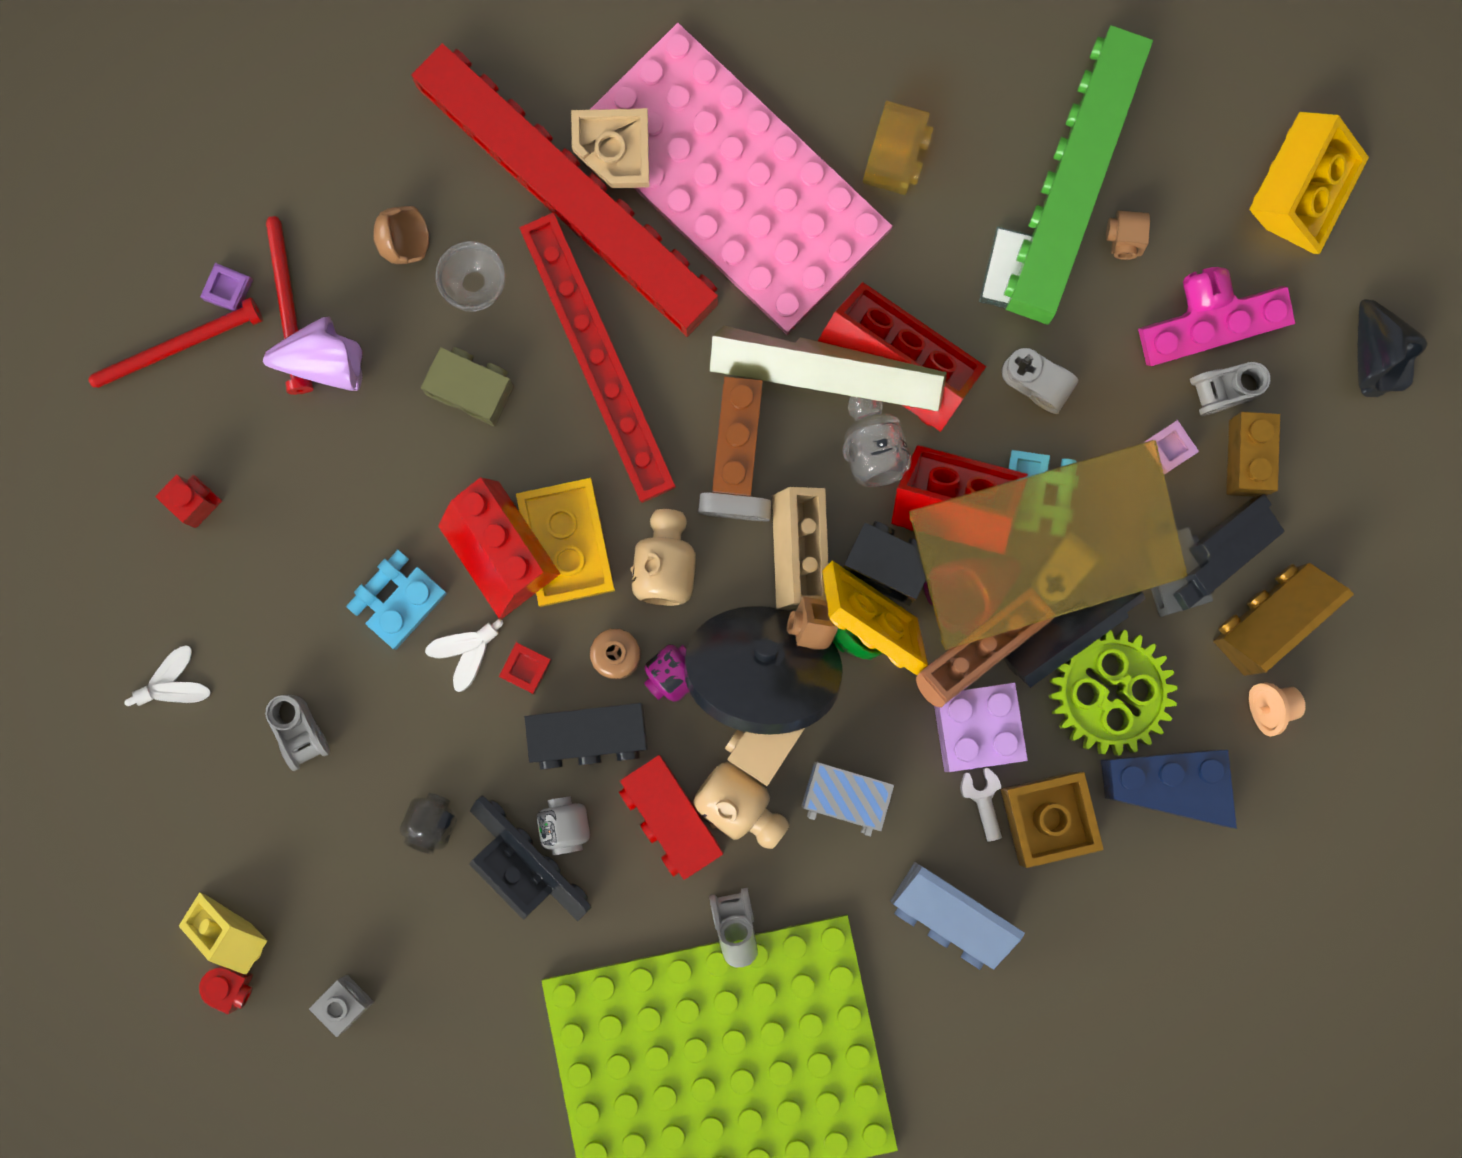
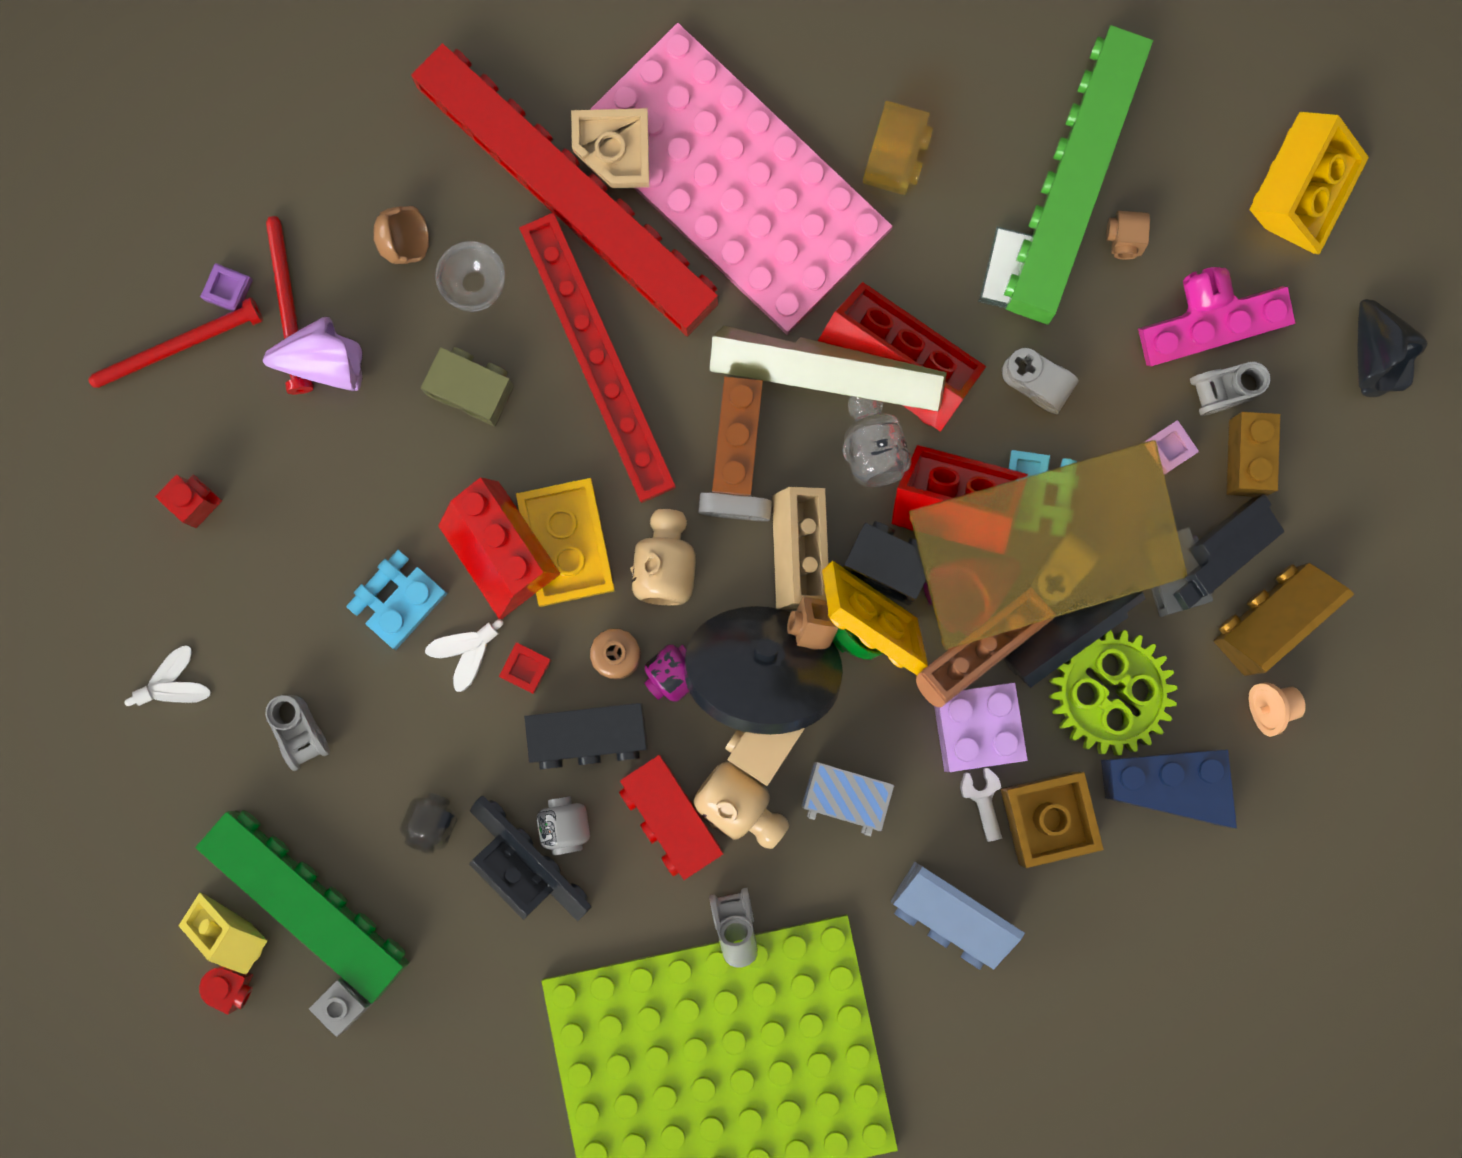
none -> green brick [195,810,410,1004]

